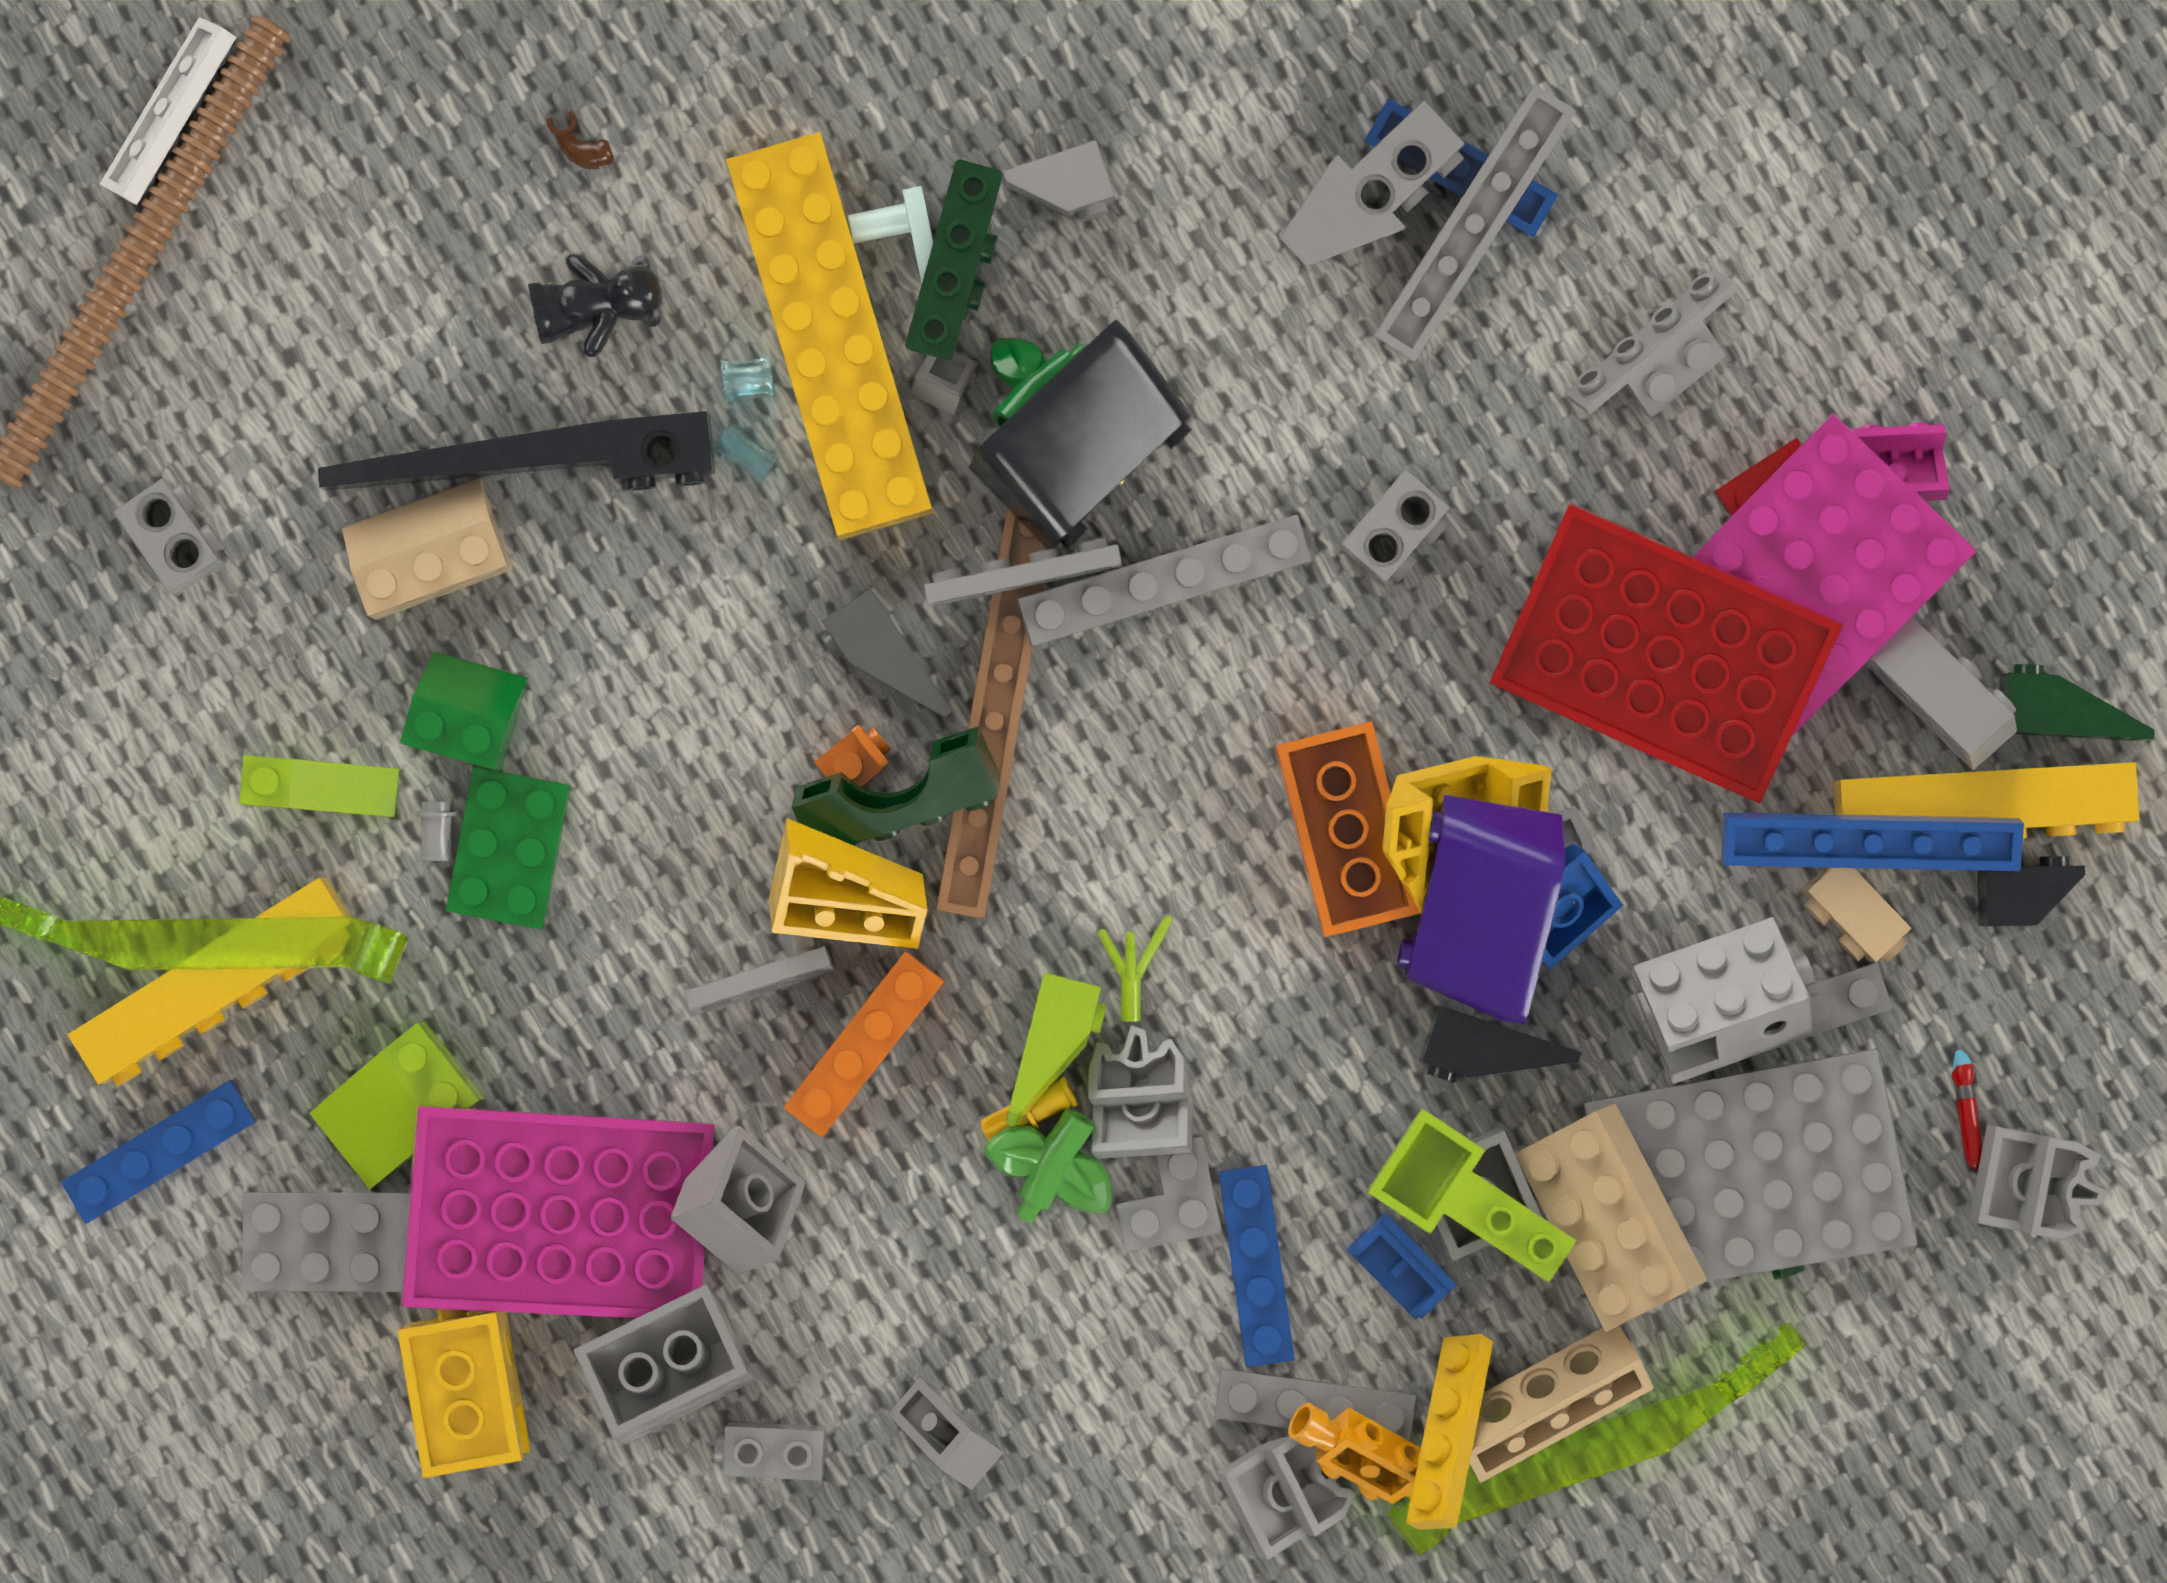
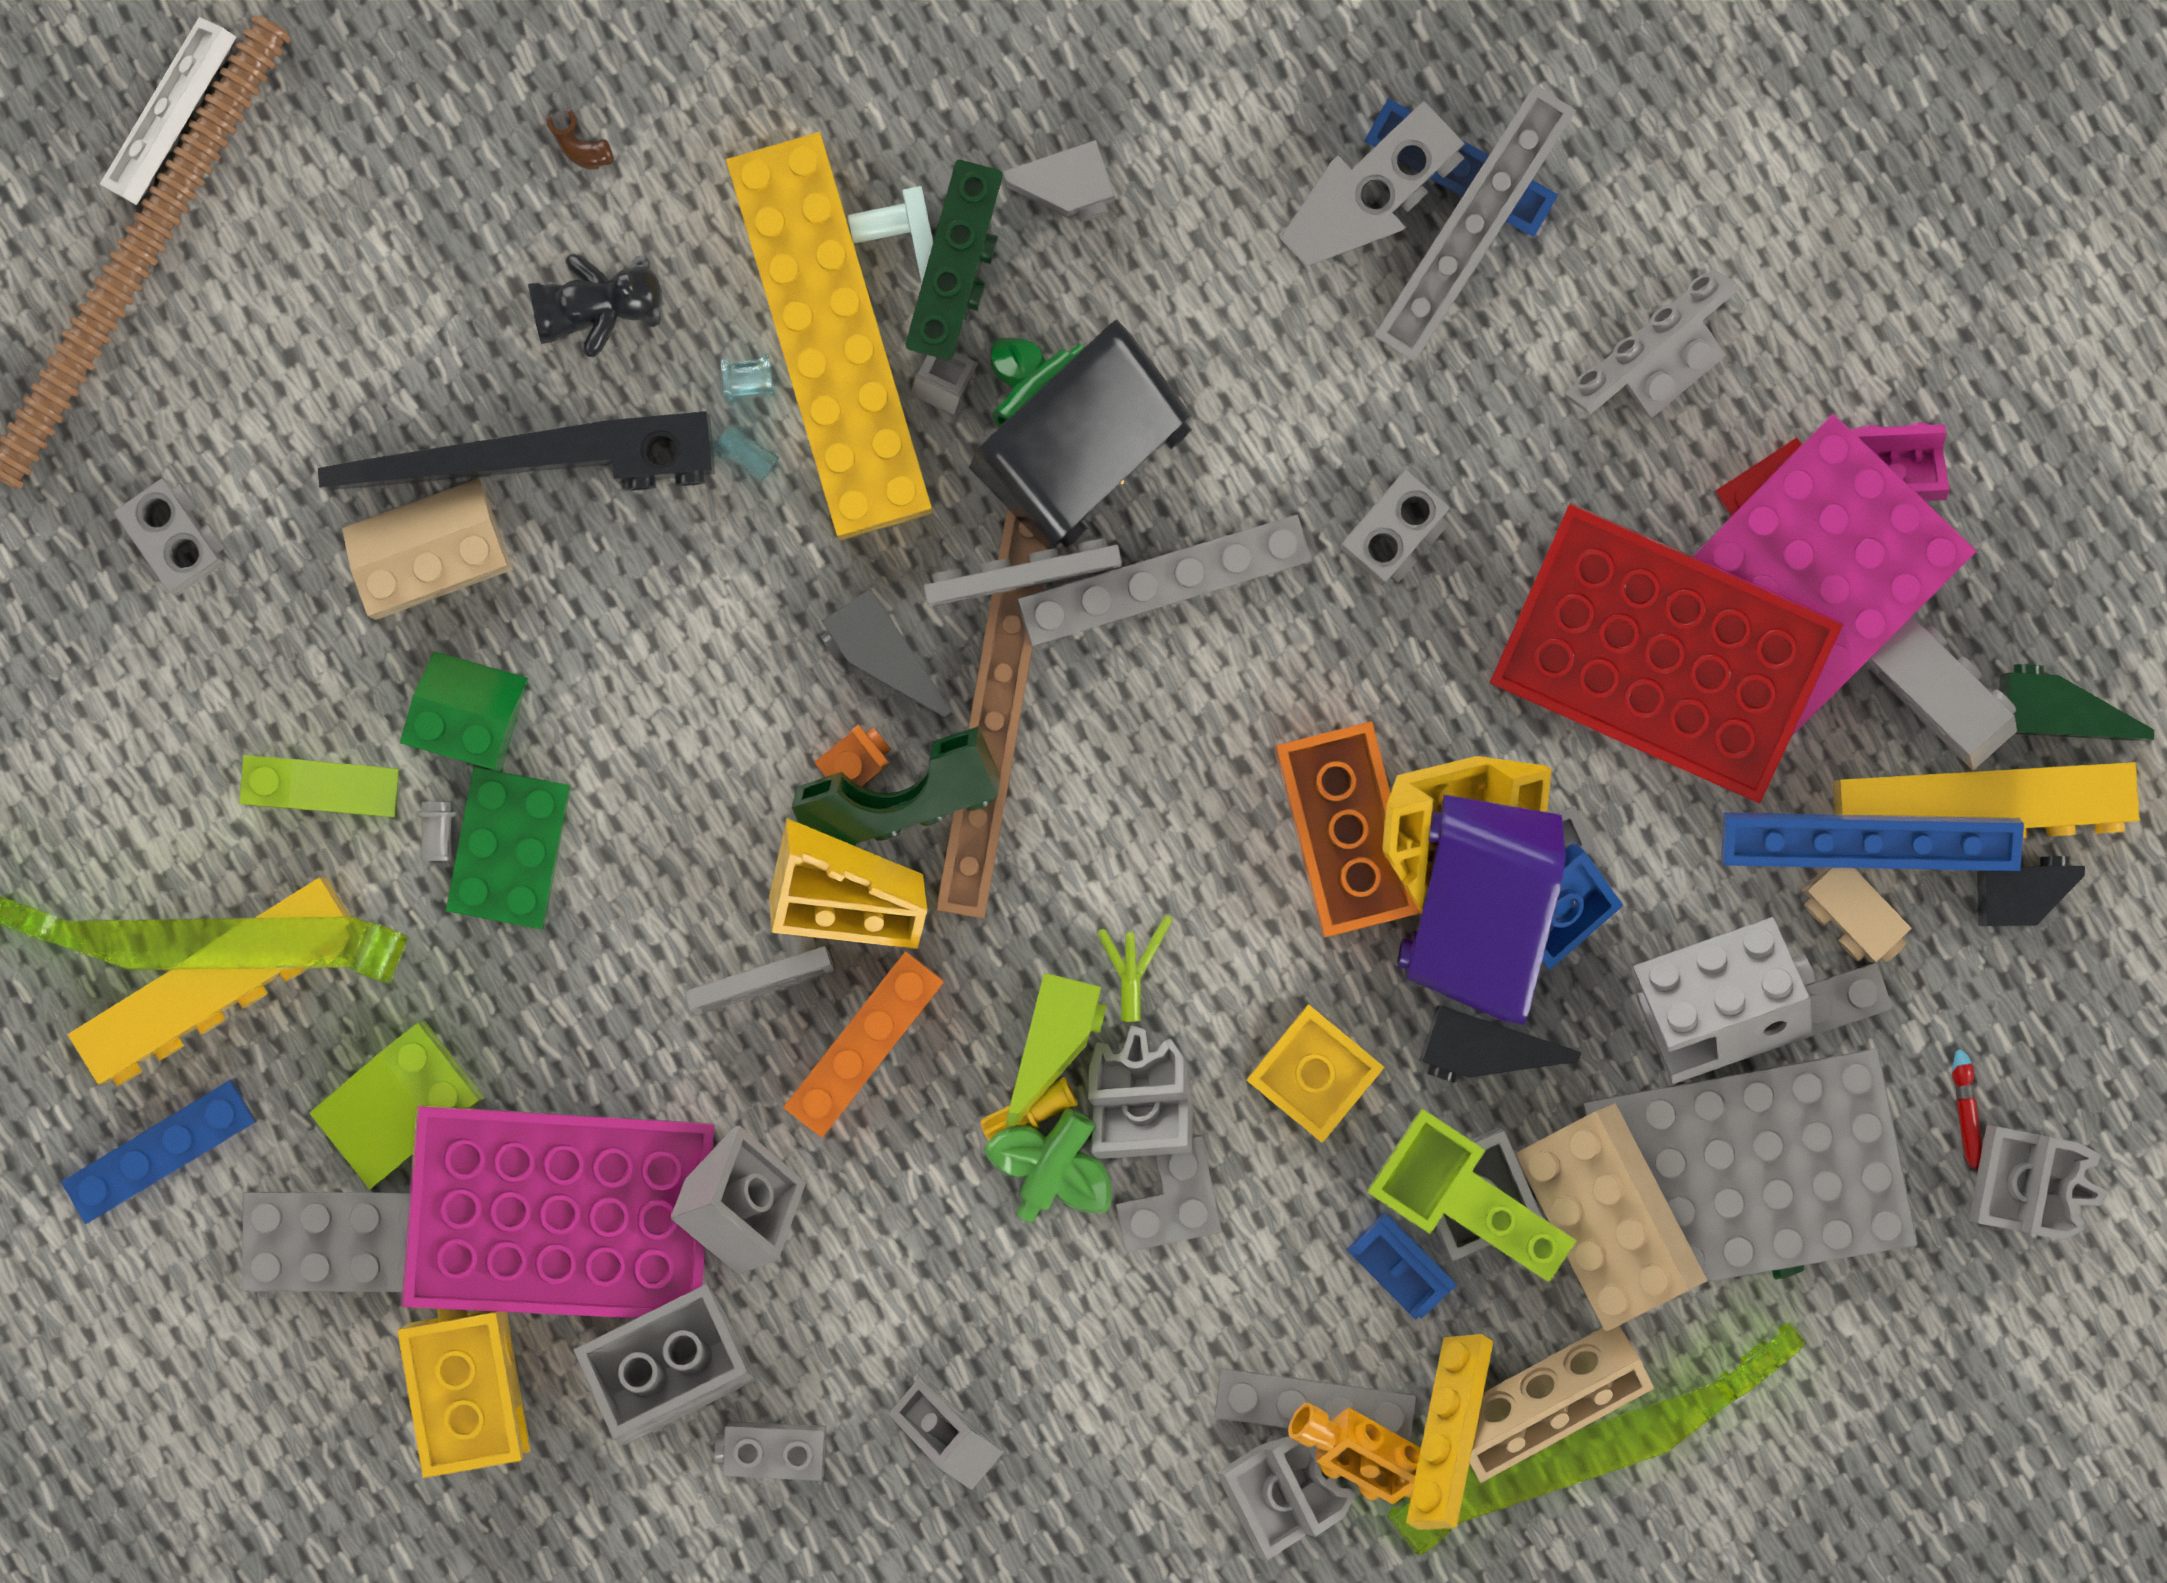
blue plate [1218,1164,1295,1367] -> none
none -> yellow plate [1246,1004,1385,1143]

